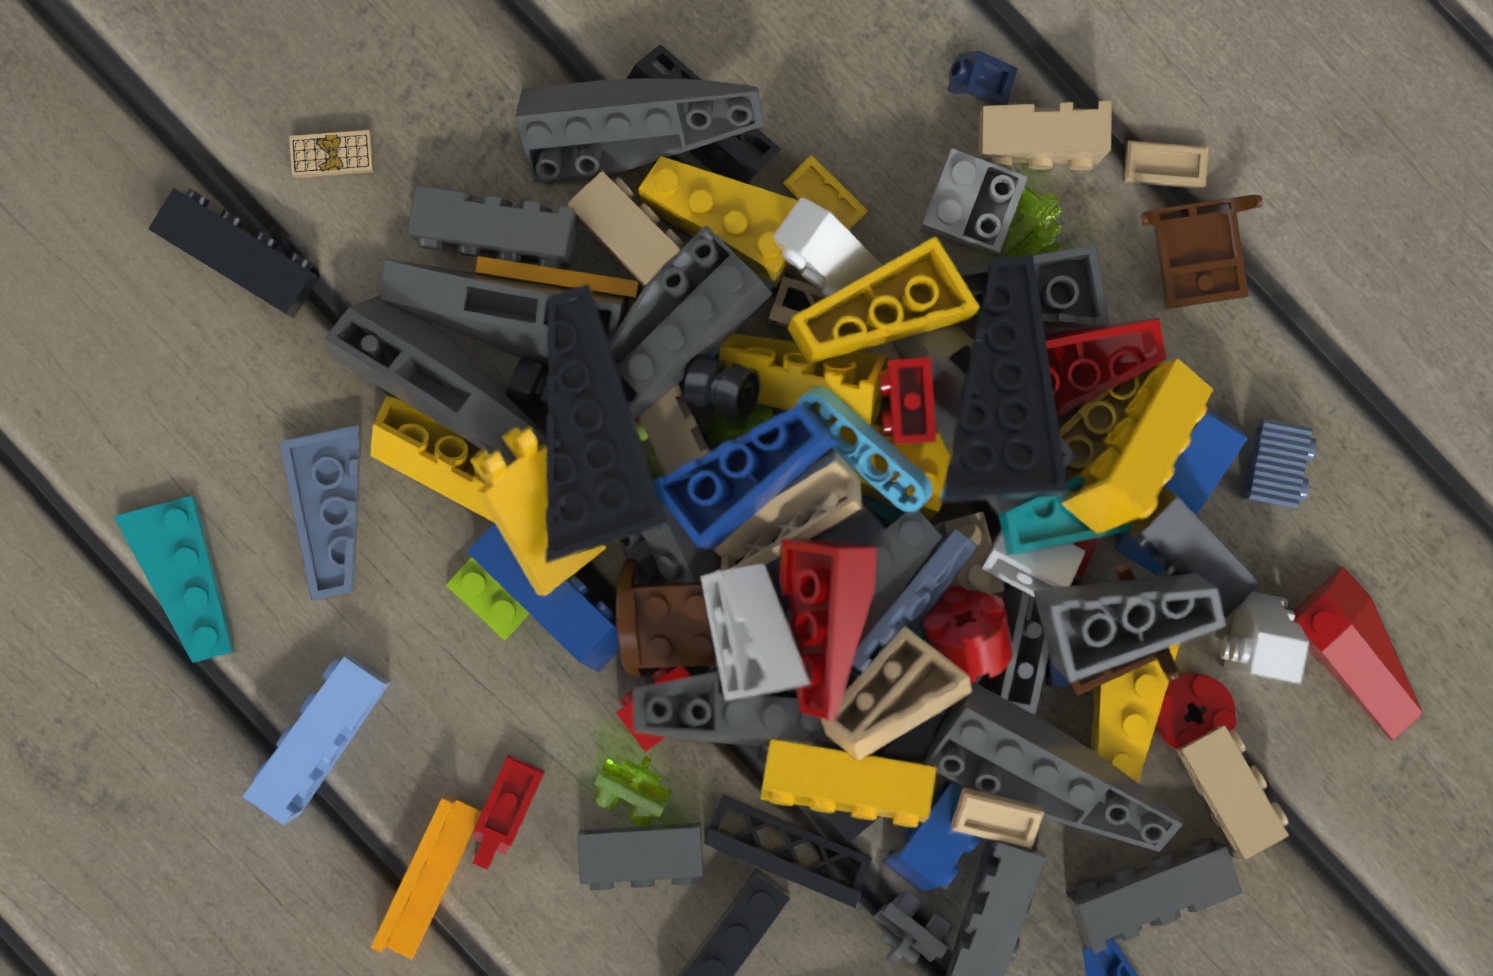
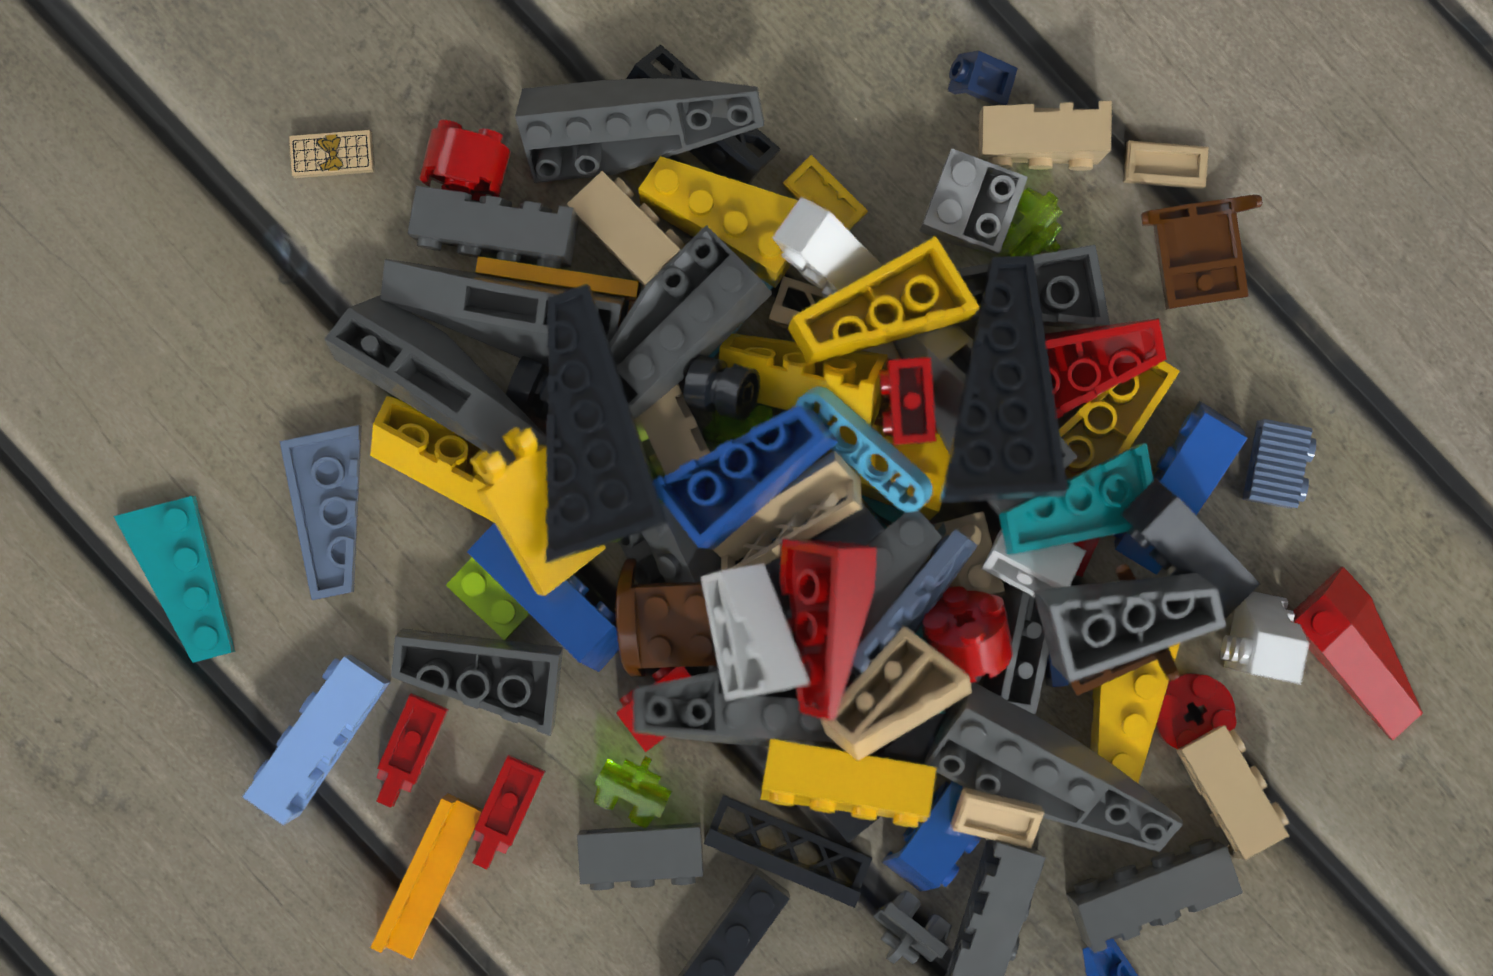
black brick [148,188,319,318] -> none
yellow wedge [1061,358,1213,534] -> none
none -> red hinge [376,693,449,808]
none -> dark grey wedge [391,628,563,736]
none -> red brick [419,120,510,201]

